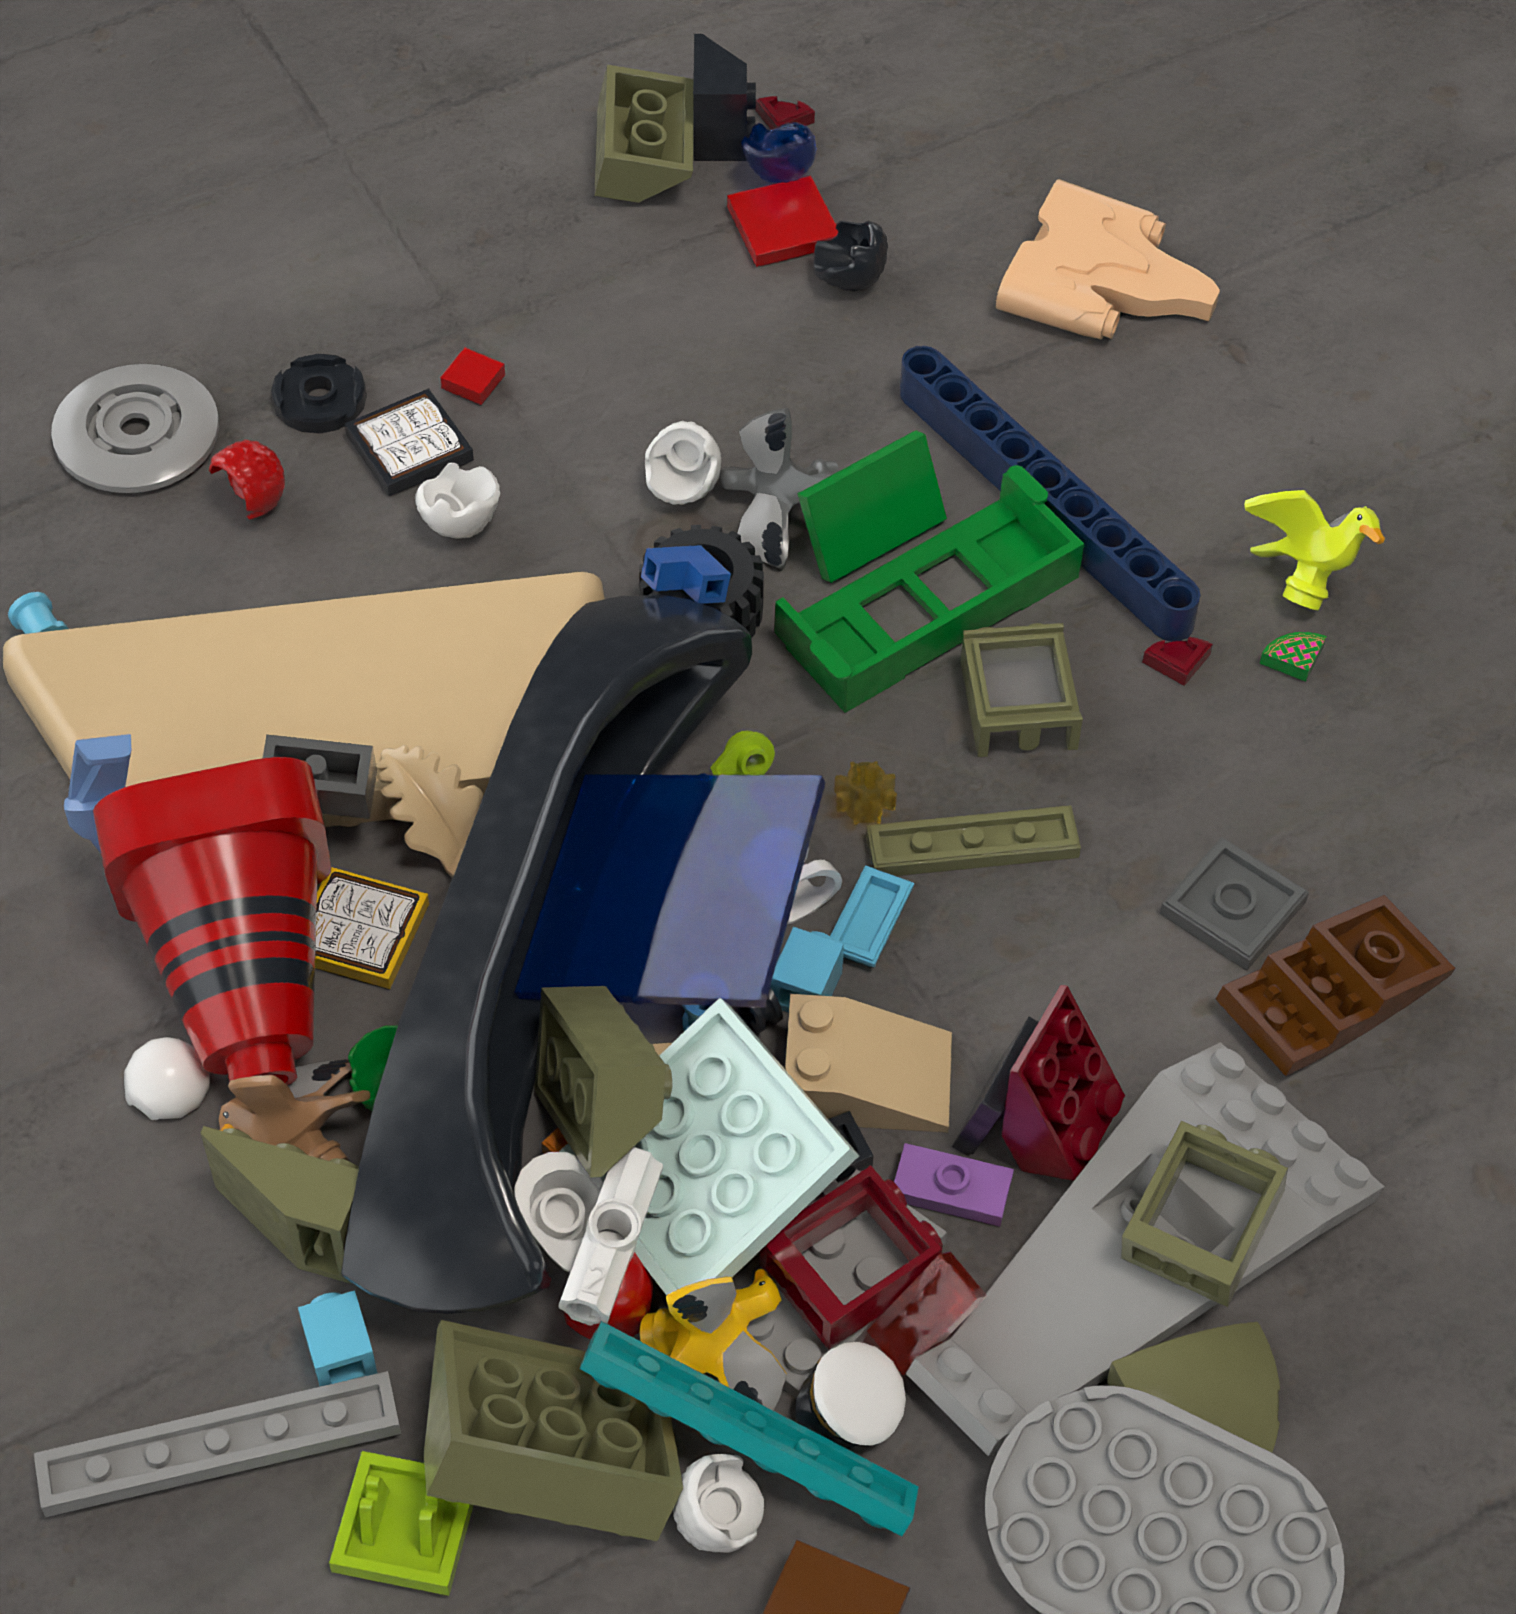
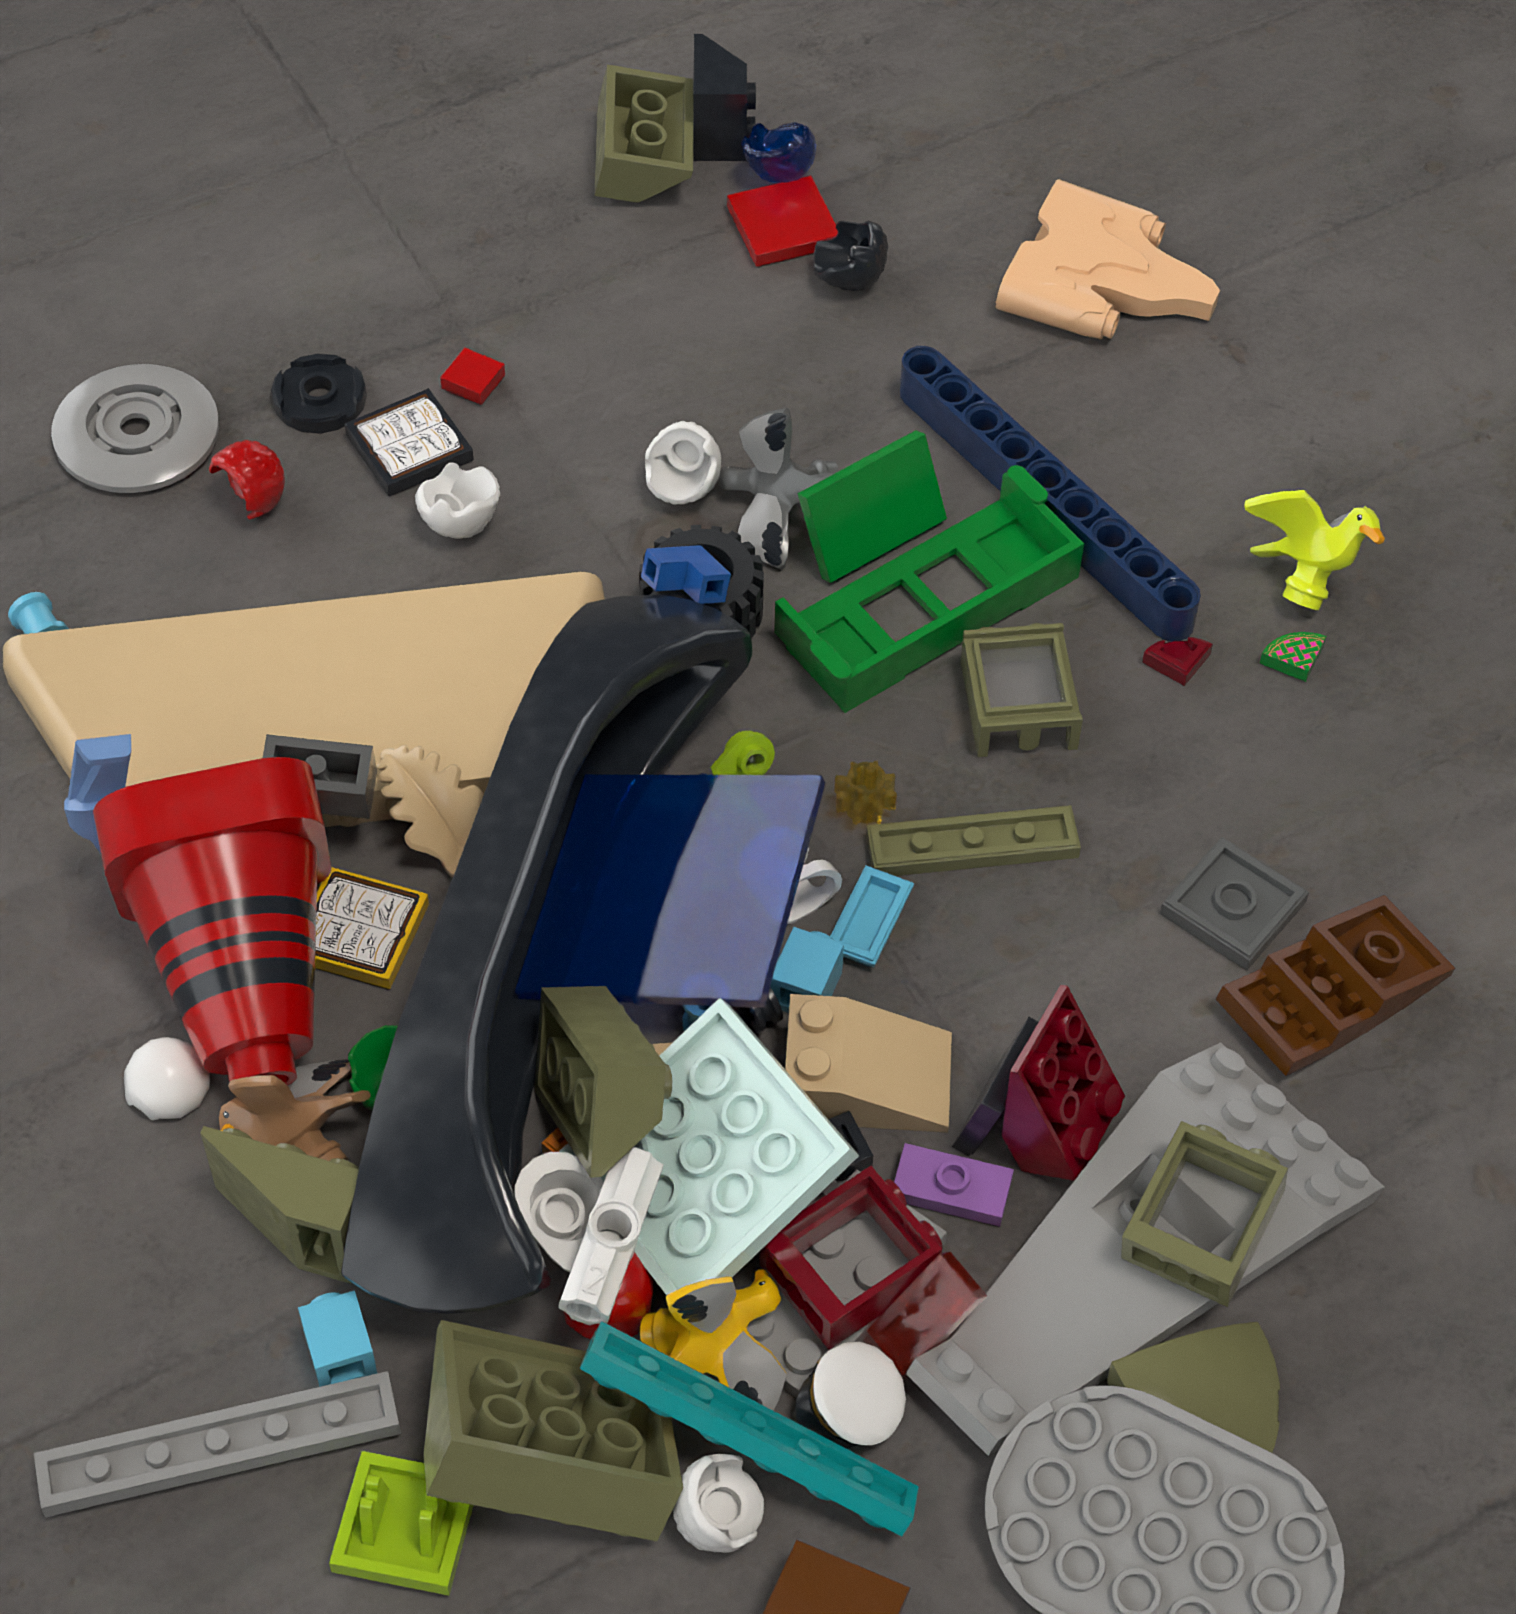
dark red tile [756,96,815,137] -> none

